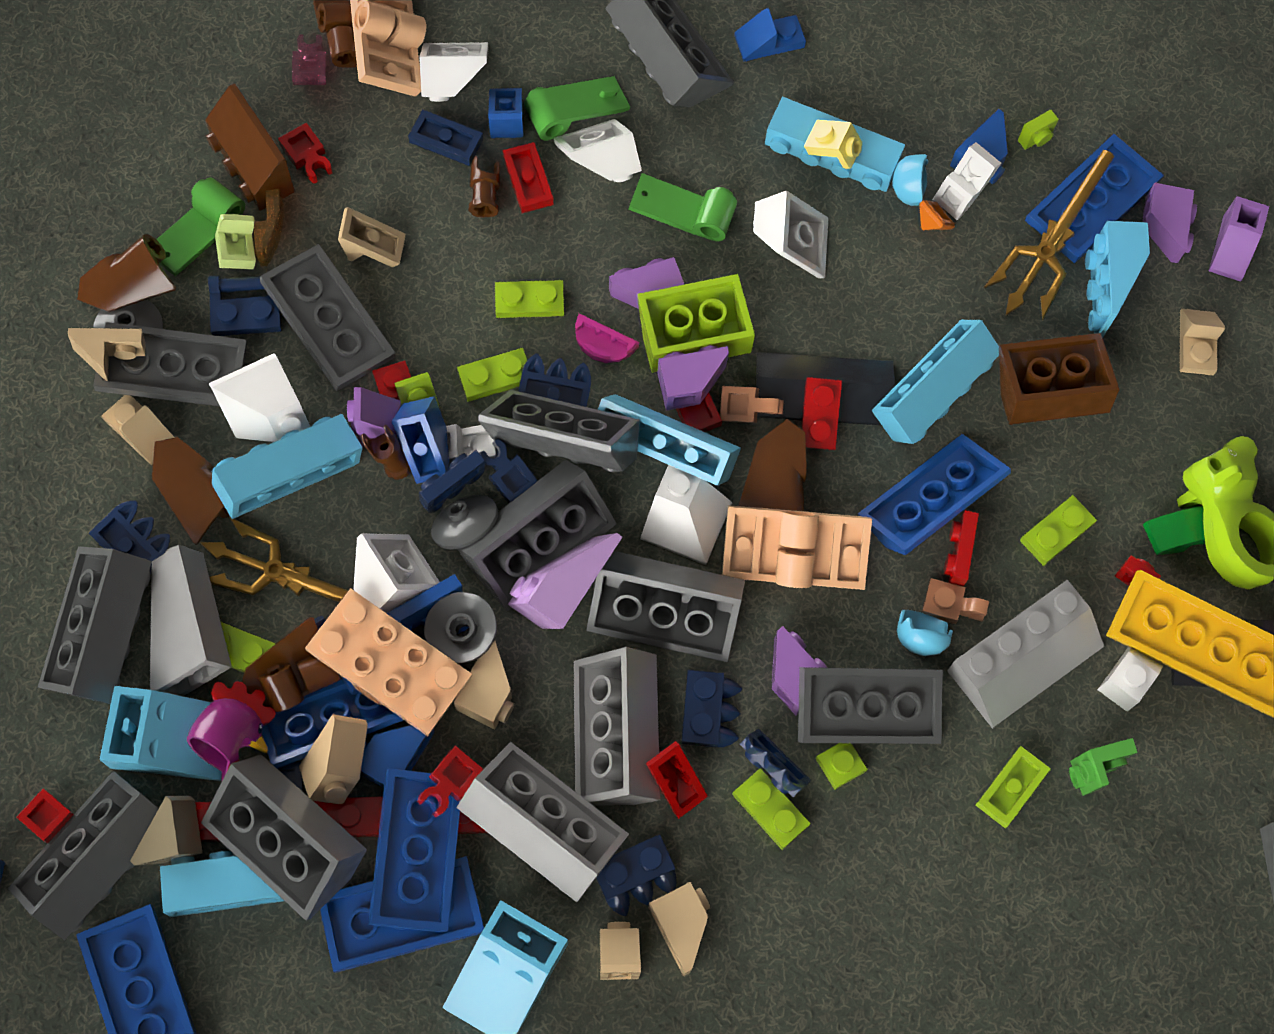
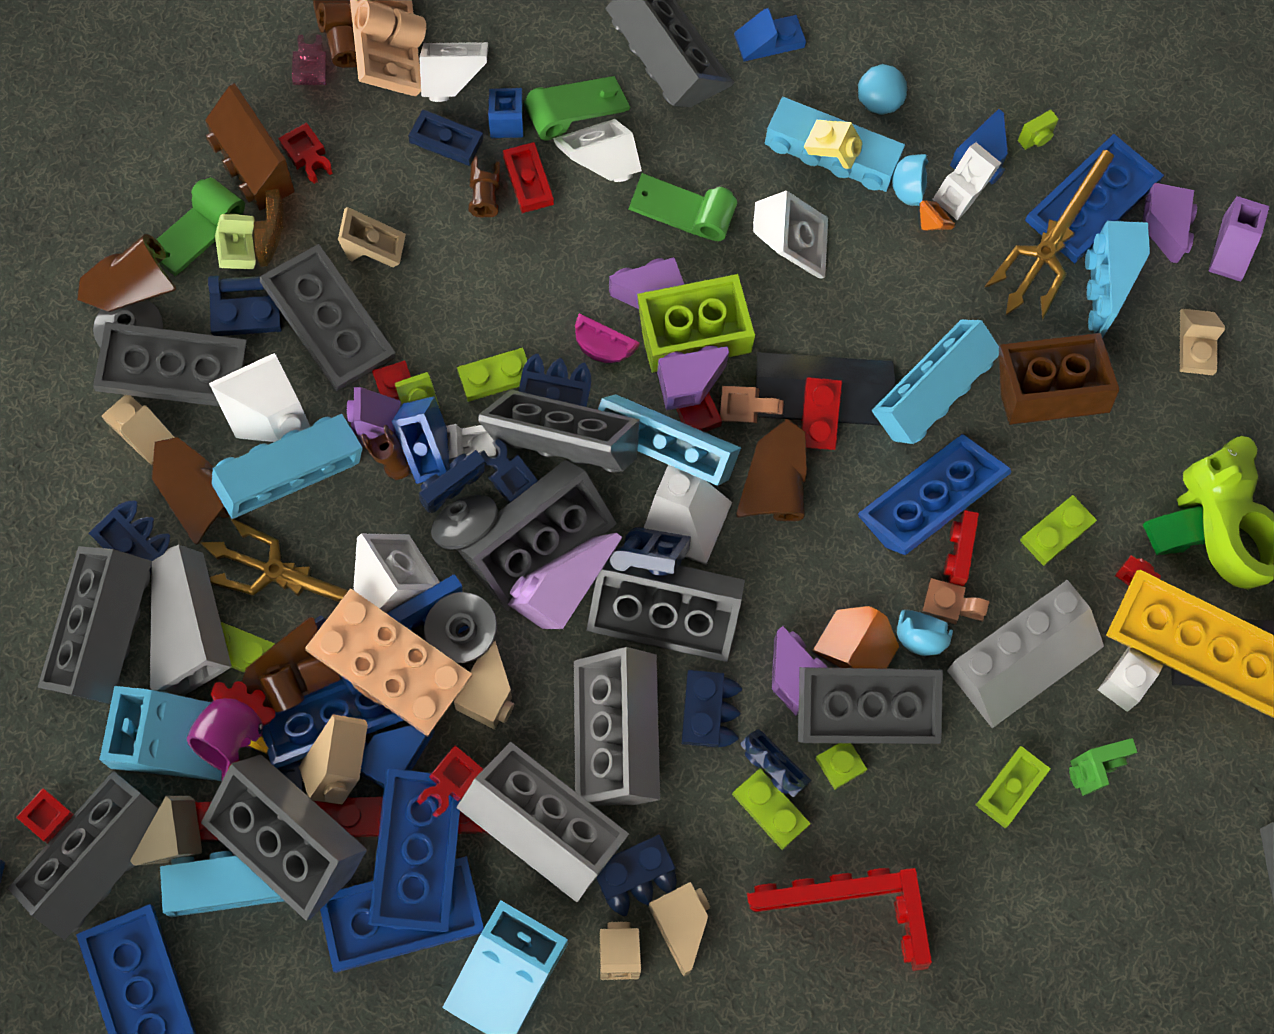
tan slope [68,328,146,381] -> none
lime plate [495,280,564,318] -> none
red slope [646,741,708,819] -> none
light nougat plate [722,505,872,590] -> none
none -> dark blue plate [610,527,691,575]
none -> red bracket [747,868,932,971]
none -> orange slope [813,606,899,669]
none -> medium azure hair [858,64,907,115]

